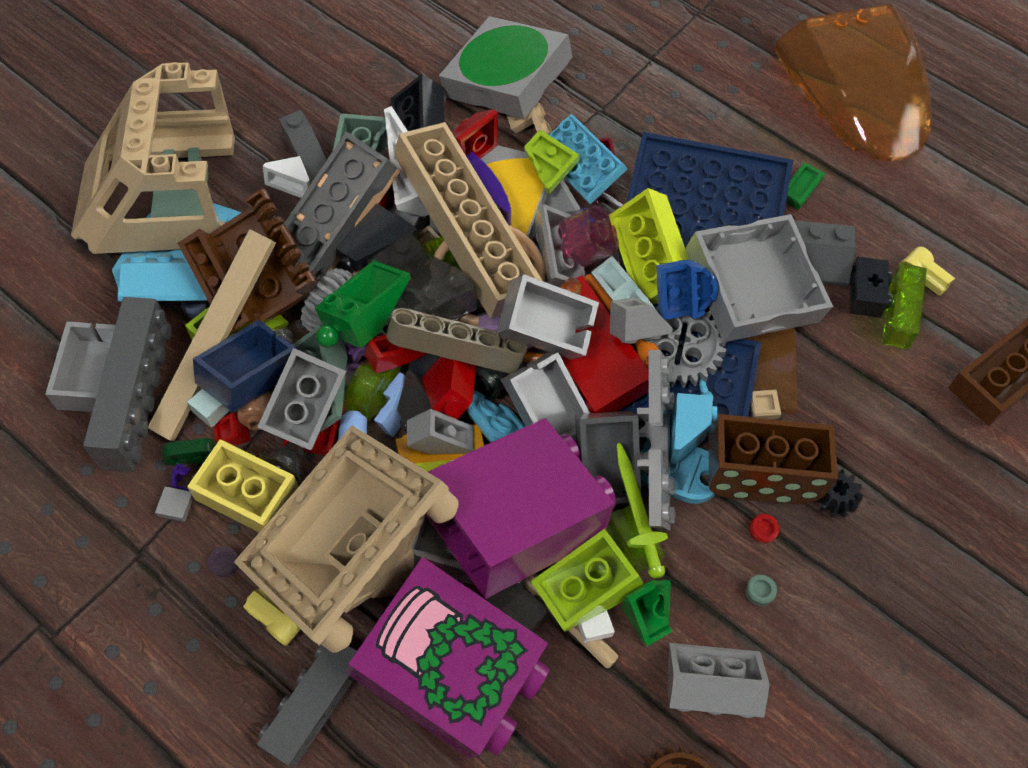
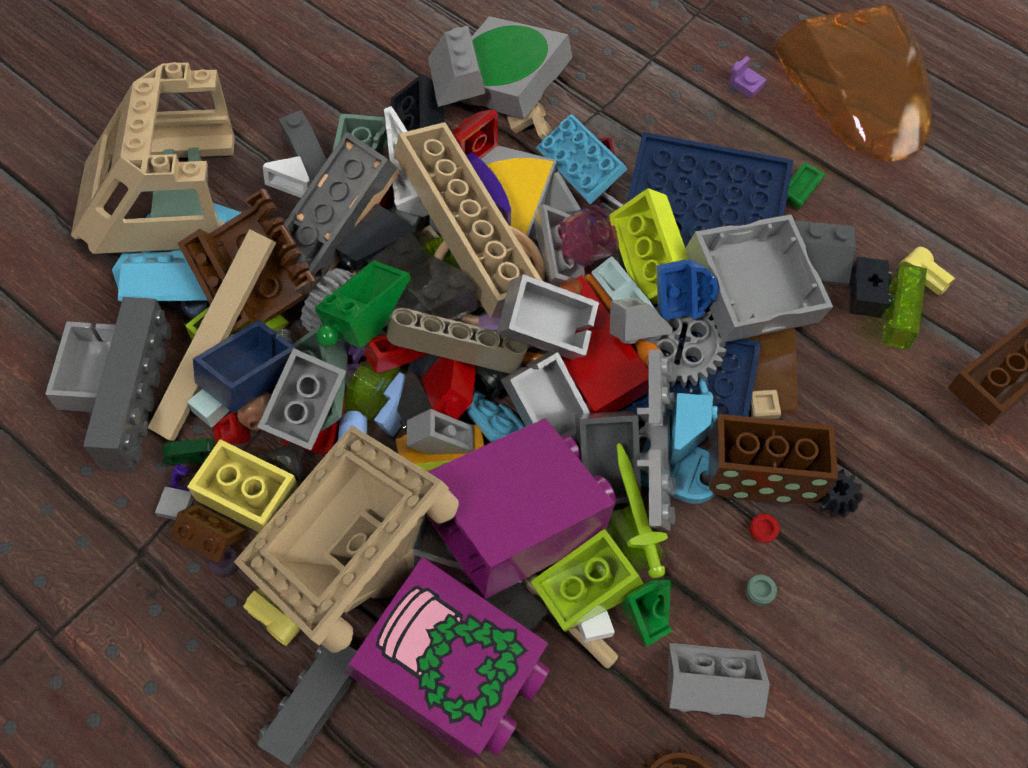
lime wing [524,130,580,194] -> none
none -> reddish brown bracket [170,504,246,563]
none -> light grey slope [428,26,485,107]
none -> medium lavender bracket [729,56,767,99]

